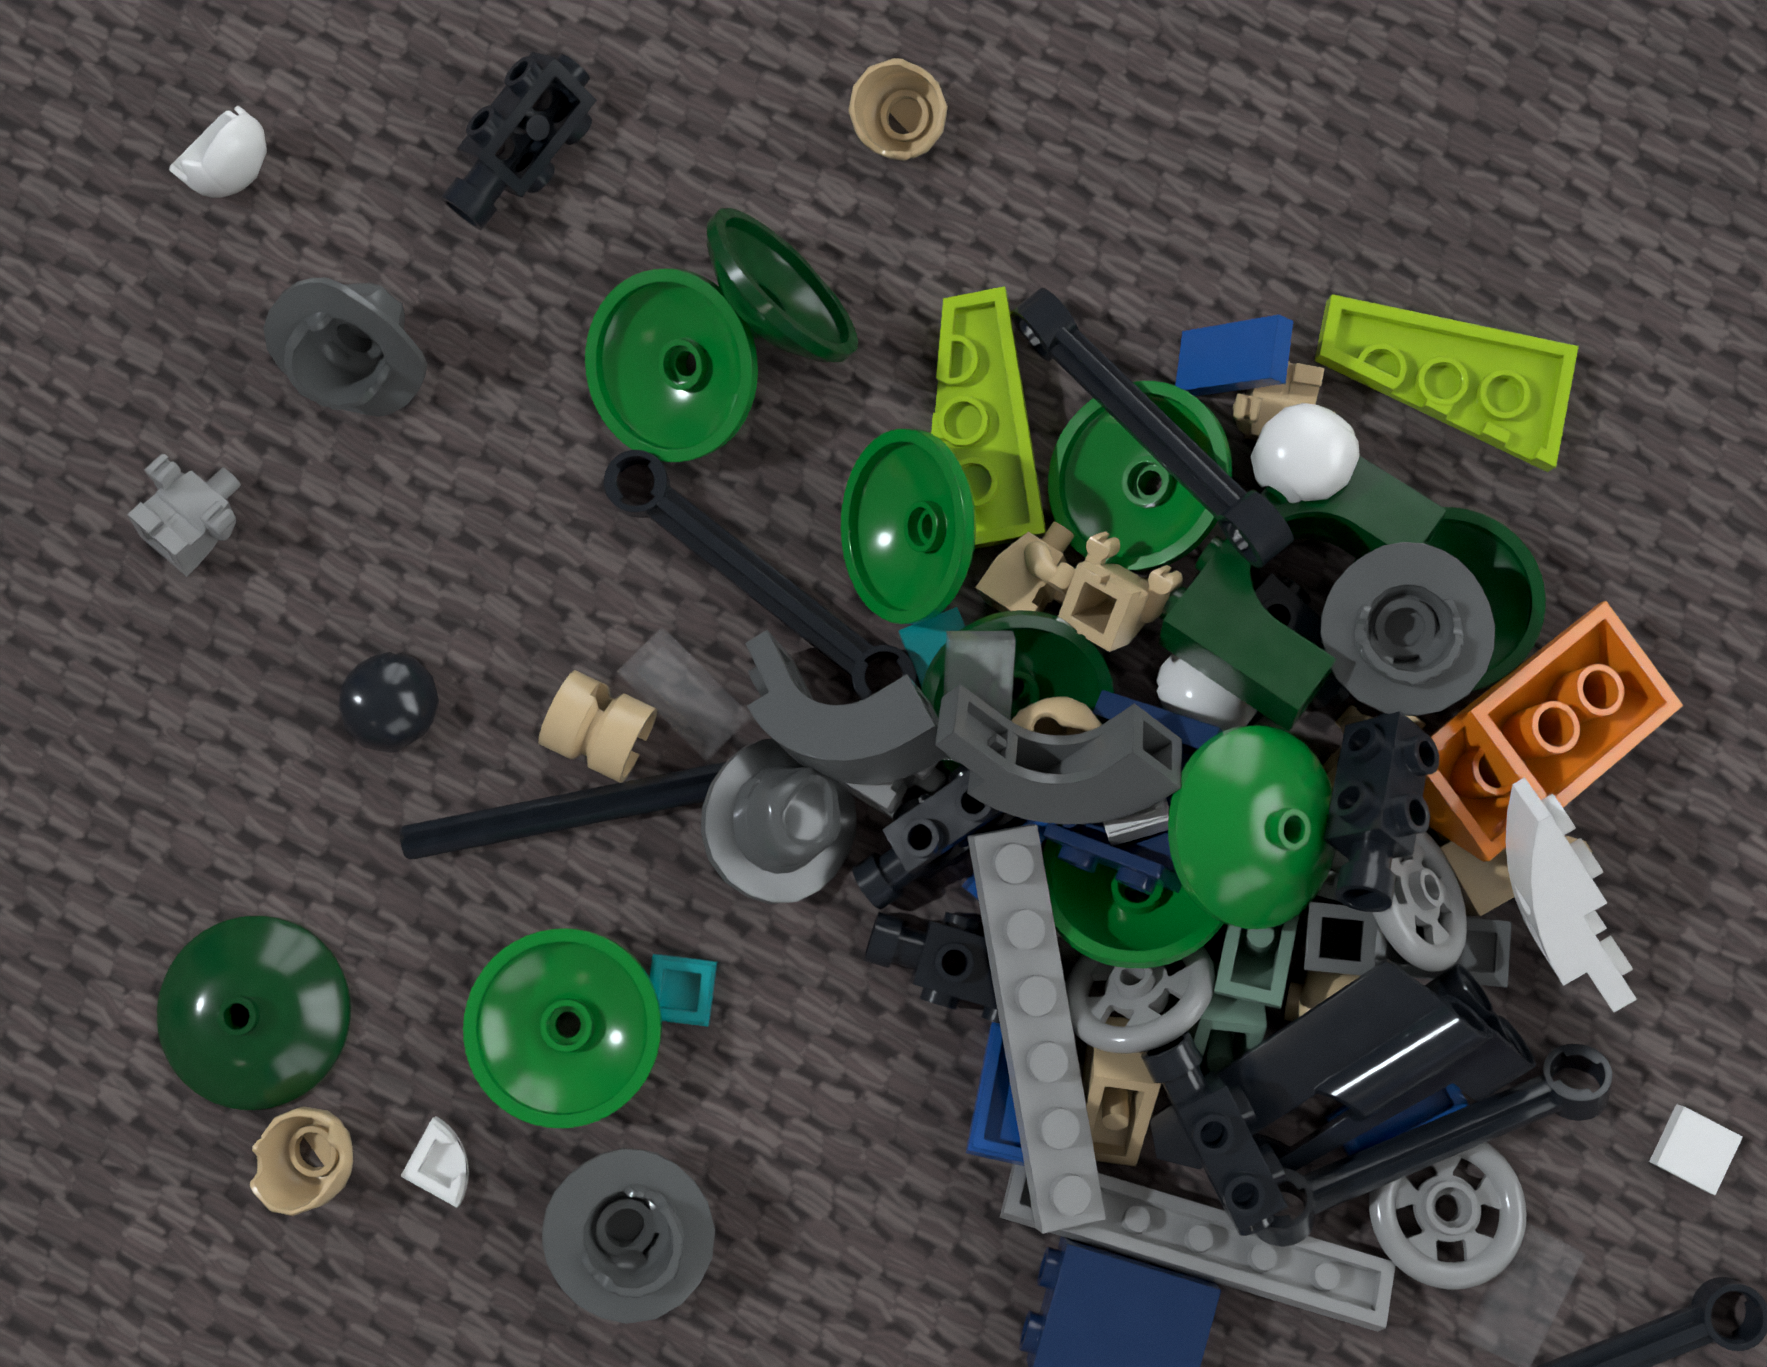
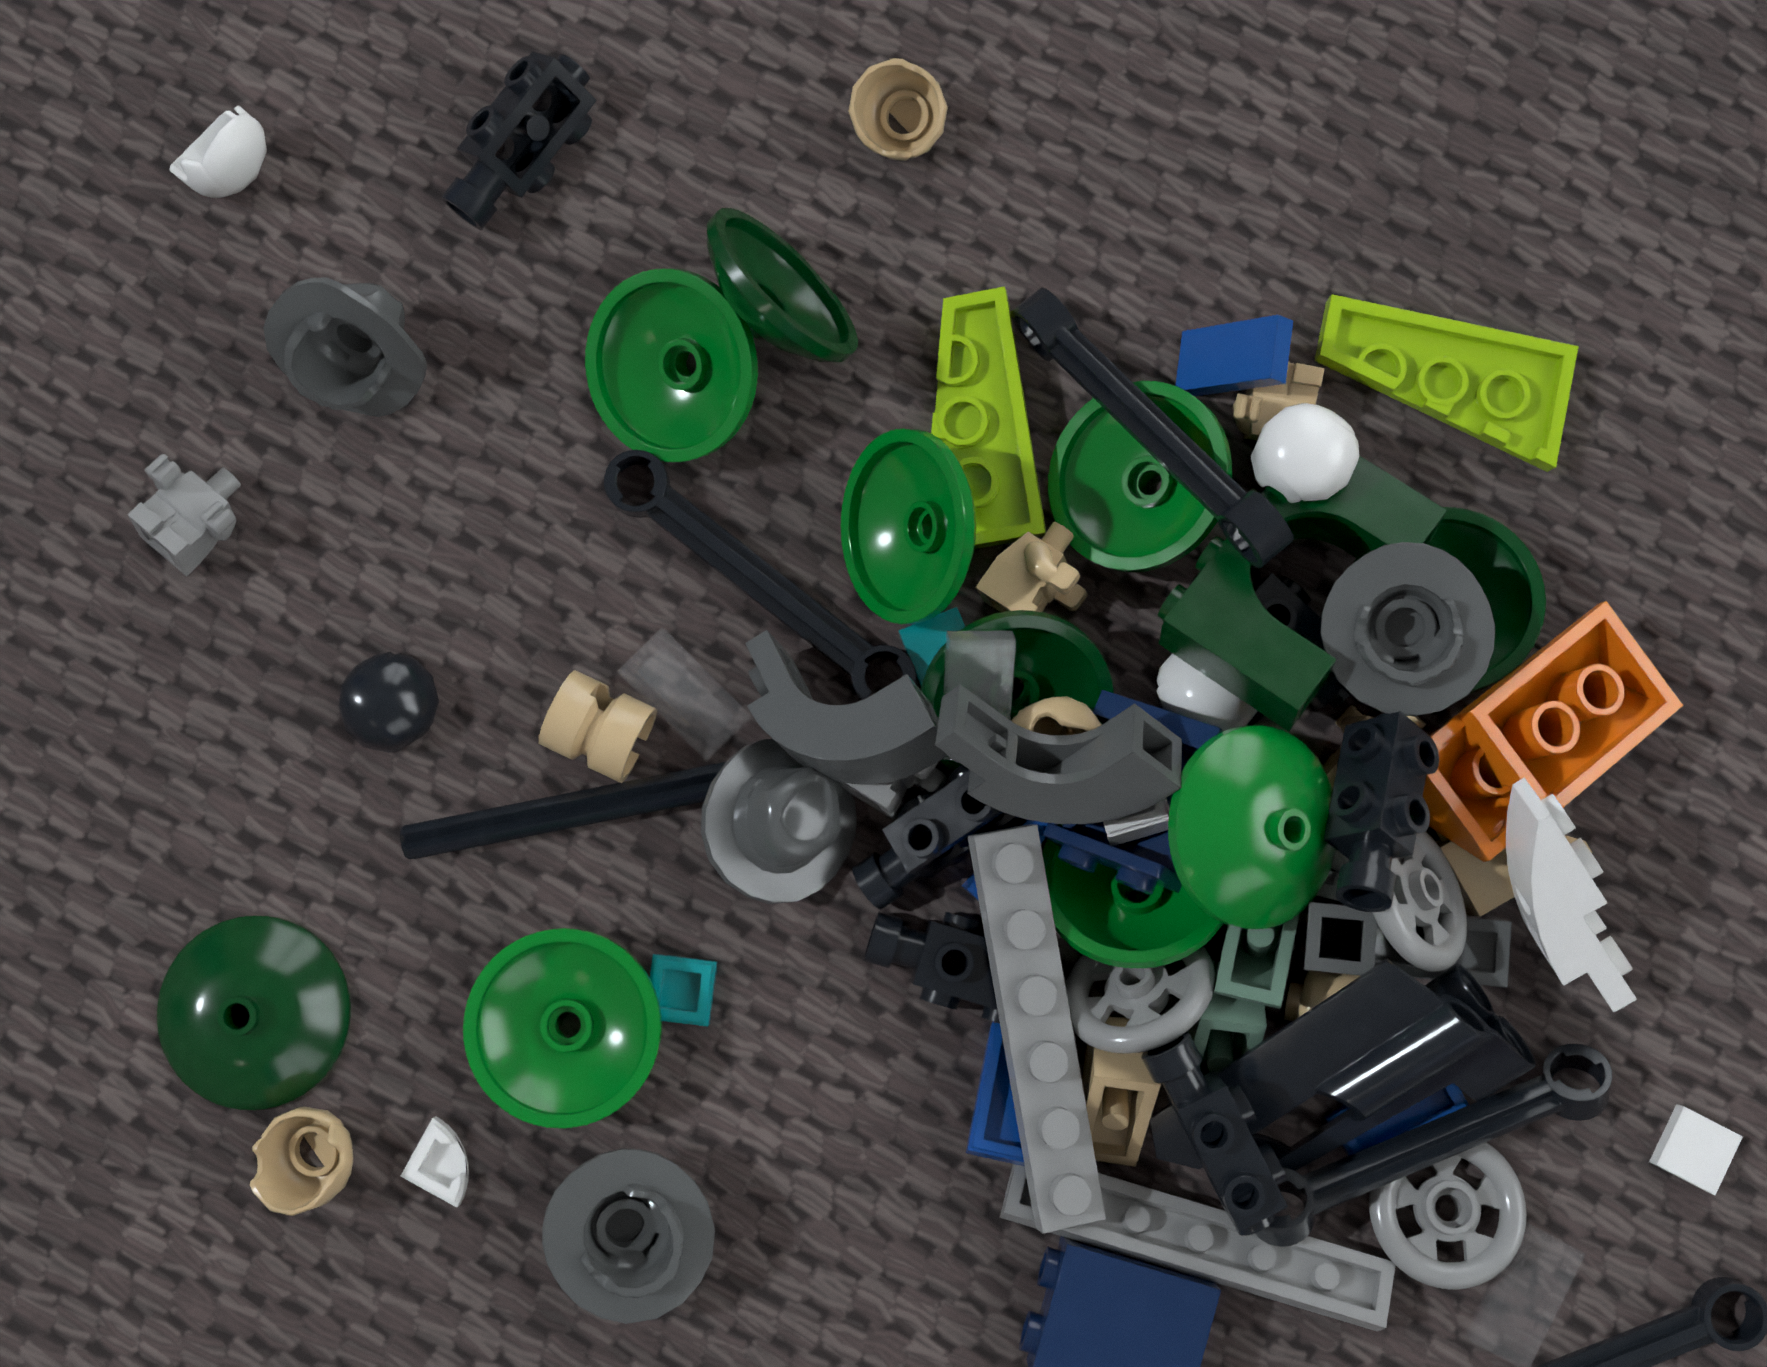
tan piece [1058,532,1183,652] -> none

